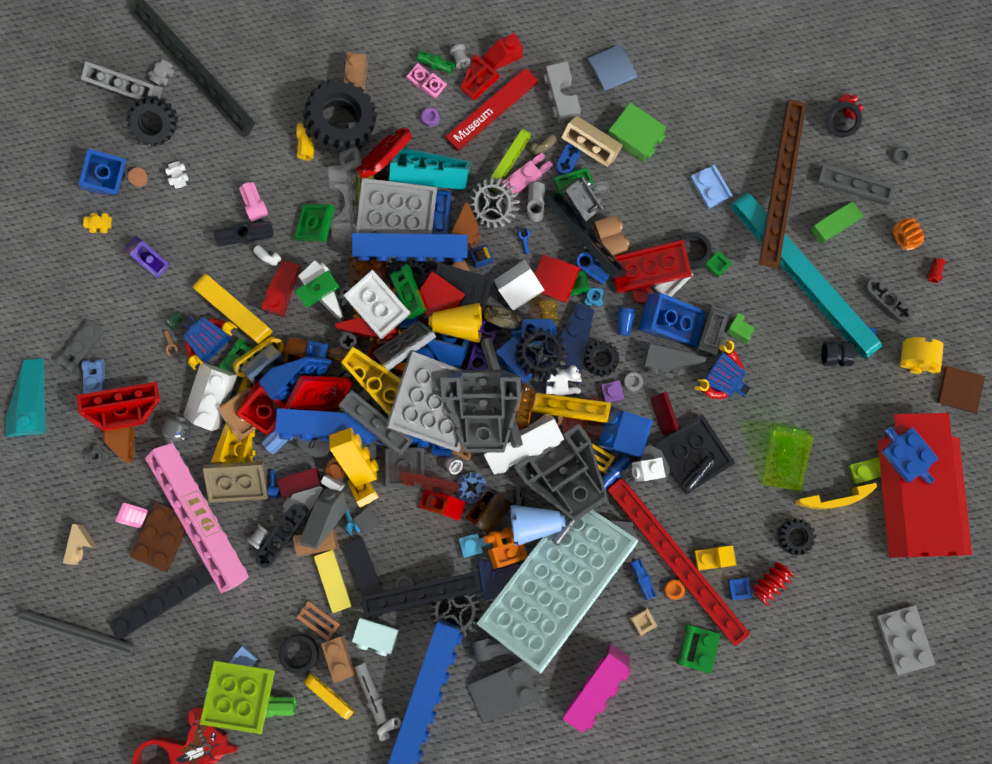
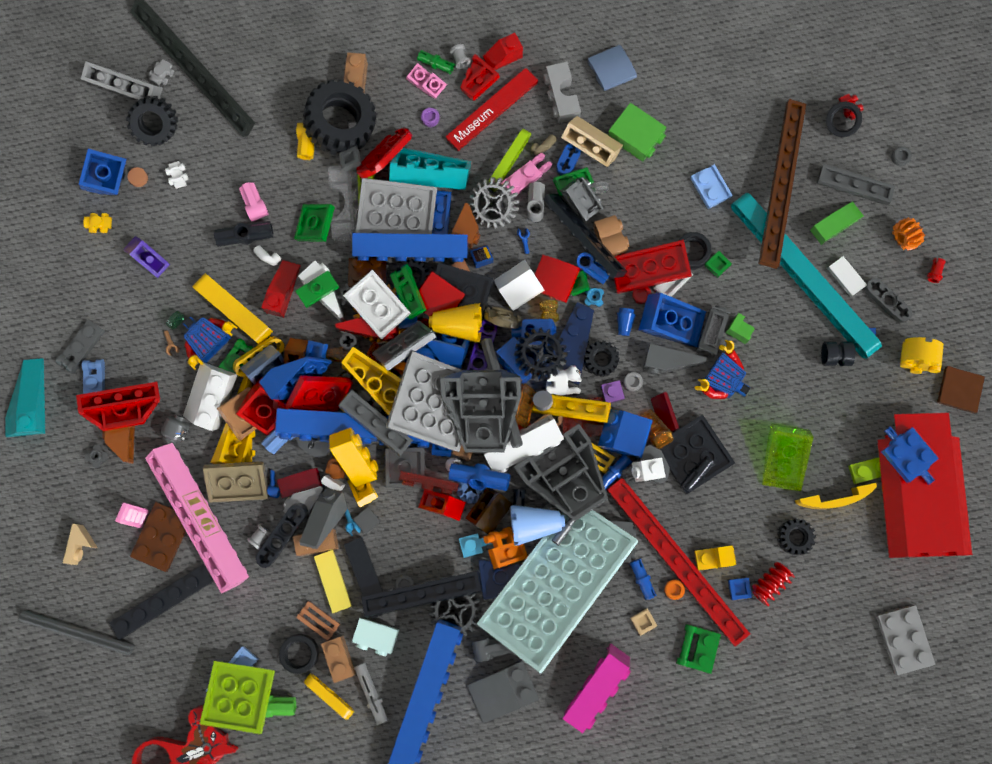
white arm [377,717,401,741] -> none
none -> blue piece [449,463,510,491]
none -> light grey tile [533,390,553,411]
none -> clear orange slope [640,409,673,449]
none -> white tile [827,256,867,297]

